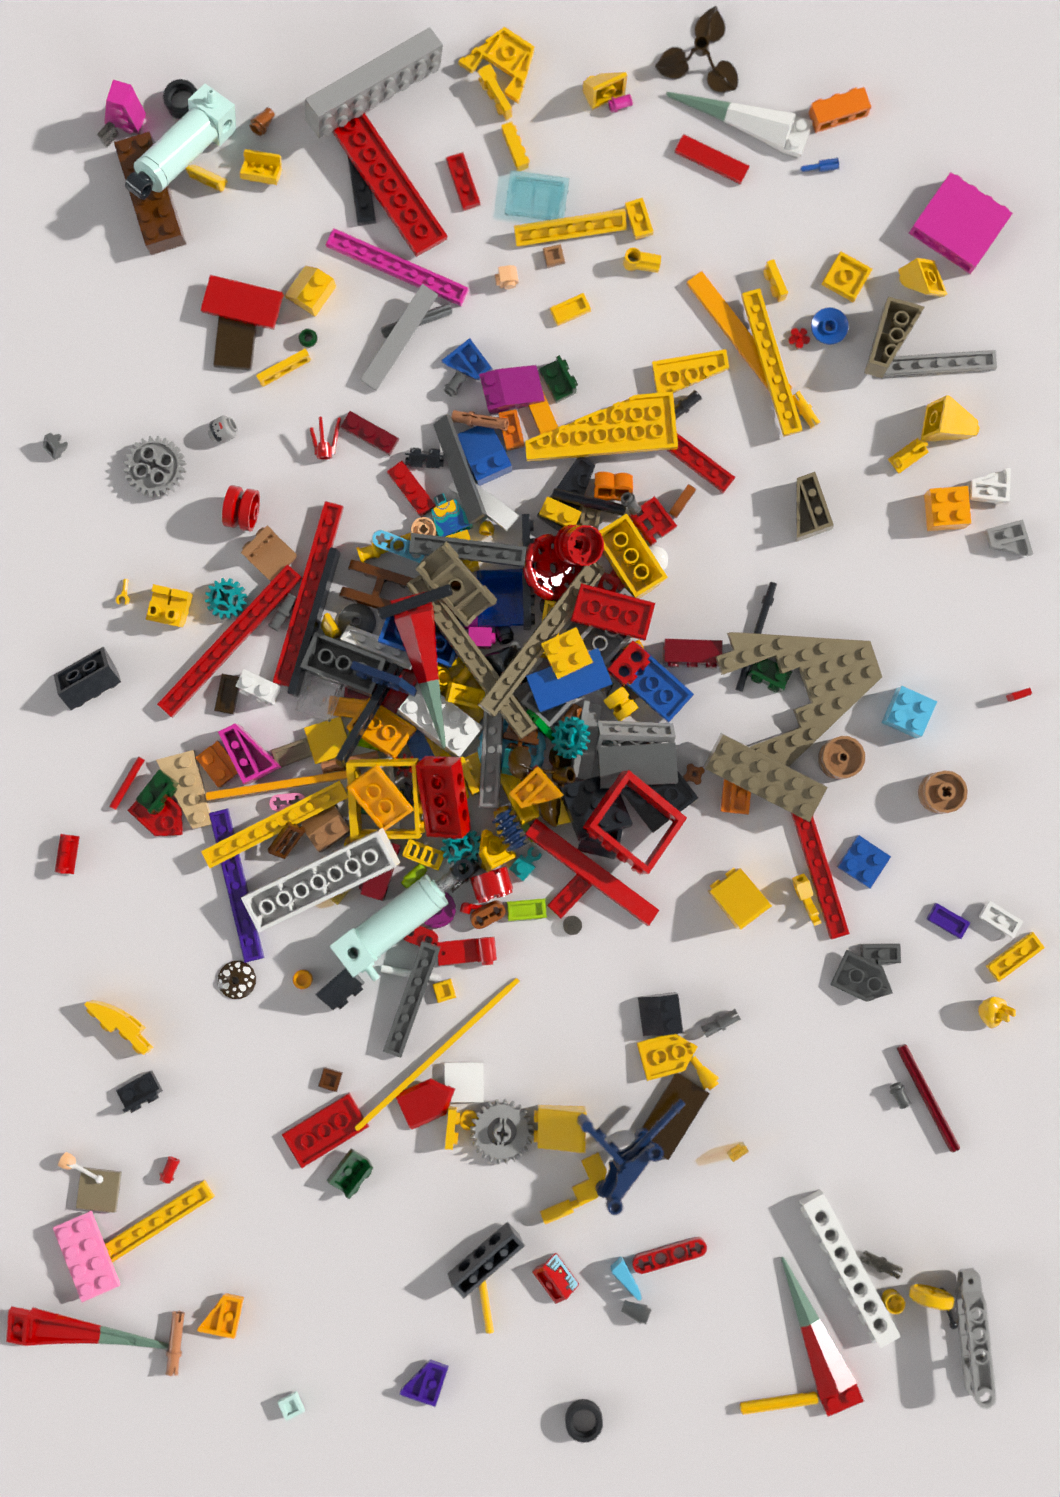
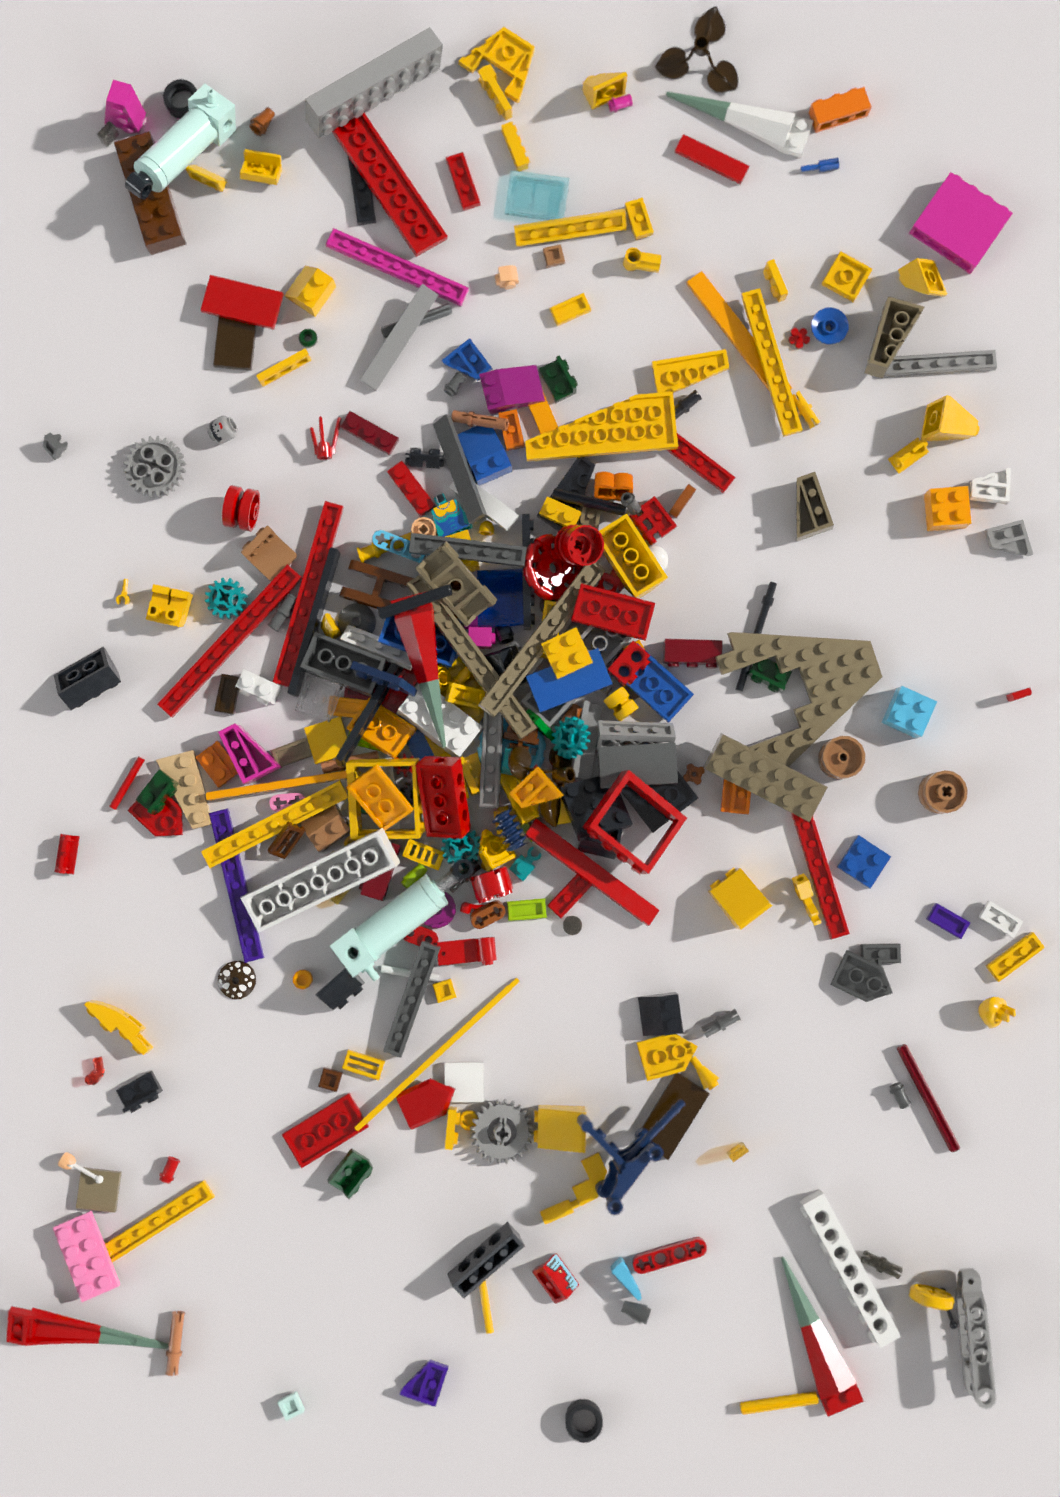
light orange wing [197,1293,244,1339] -> none
yellow wheel [881,1288,905,1314] -> none
none -> clear red arm [85,1056,105,1085]
none -> yellow tile [342,1049,385,1081]

